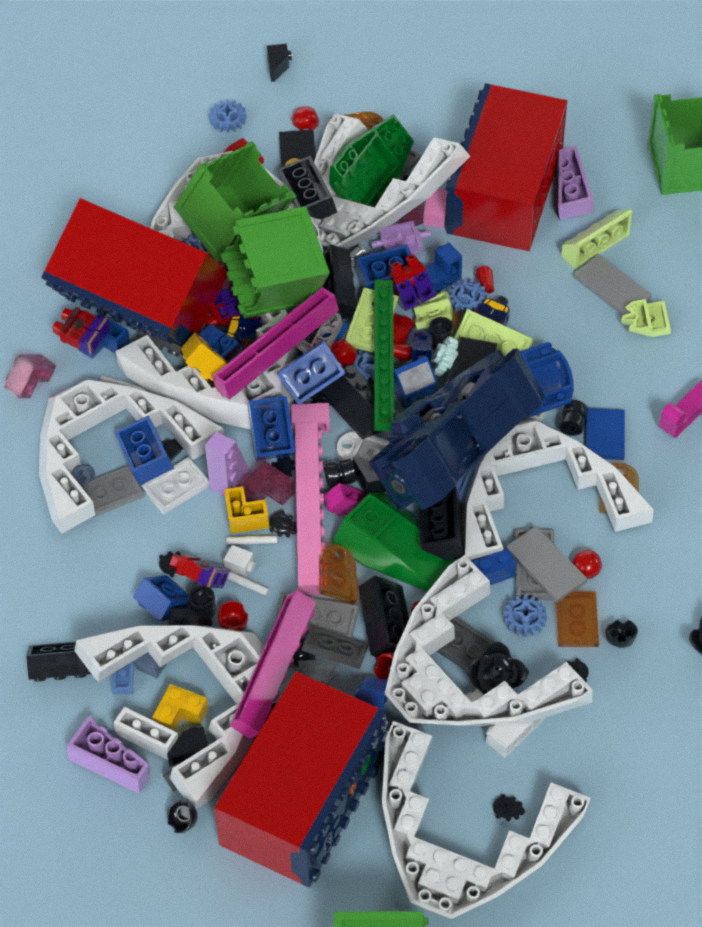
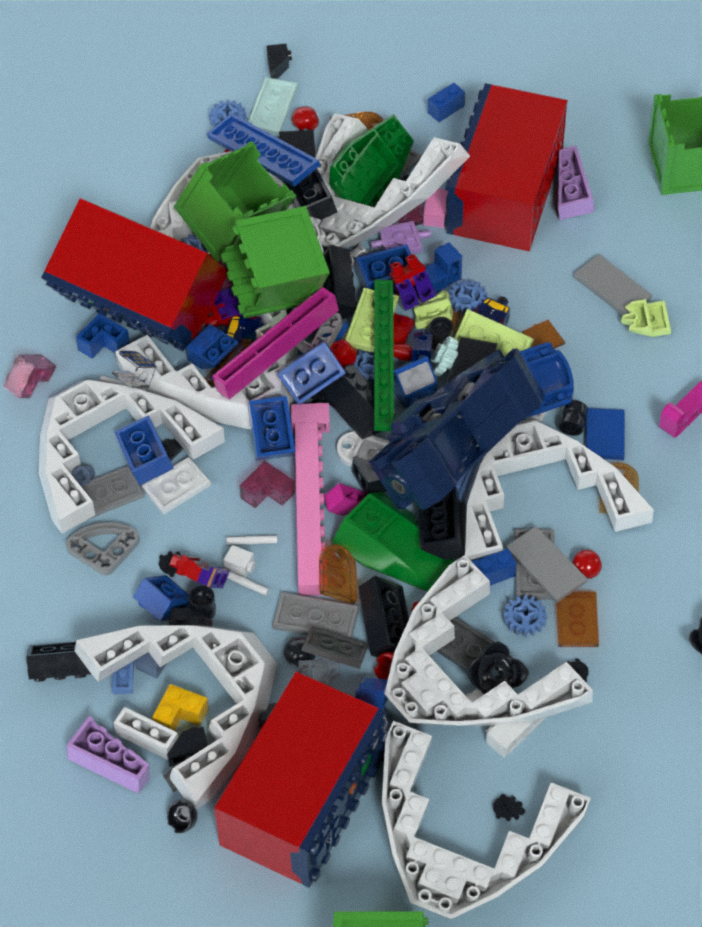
hips [52,307,110,355] -> none
dark grey hinge [136,331,183,357] -> none
yellow brick [180,332,228,382] -> none
lavender wedge [205,432,250,496] -> none
red hair [218,601,248,631] -> none
yellow brick [224,486,269,534] -> none
dark pink brick [230,590,316,739] -> none
black piece [268,456,296,479] -> none
black piece [269,511,297,538] -> none
black wheel [324,458,356,488] -> none
red cone [475,266,495,294] -> none
yellowish green slope [561,210,632,269] -> none
black hair [605,619,638,648] -> none
none -> light grey beam [66,522,140,575]
none -> clear piece [112,351,157,388]
none -> blue plate [207,114,320,187]
none -> light aqua tile [248,77,298,136]
none -> blue brick [428,83,465,122]
none -> clear orange piece [522,320,565,349]

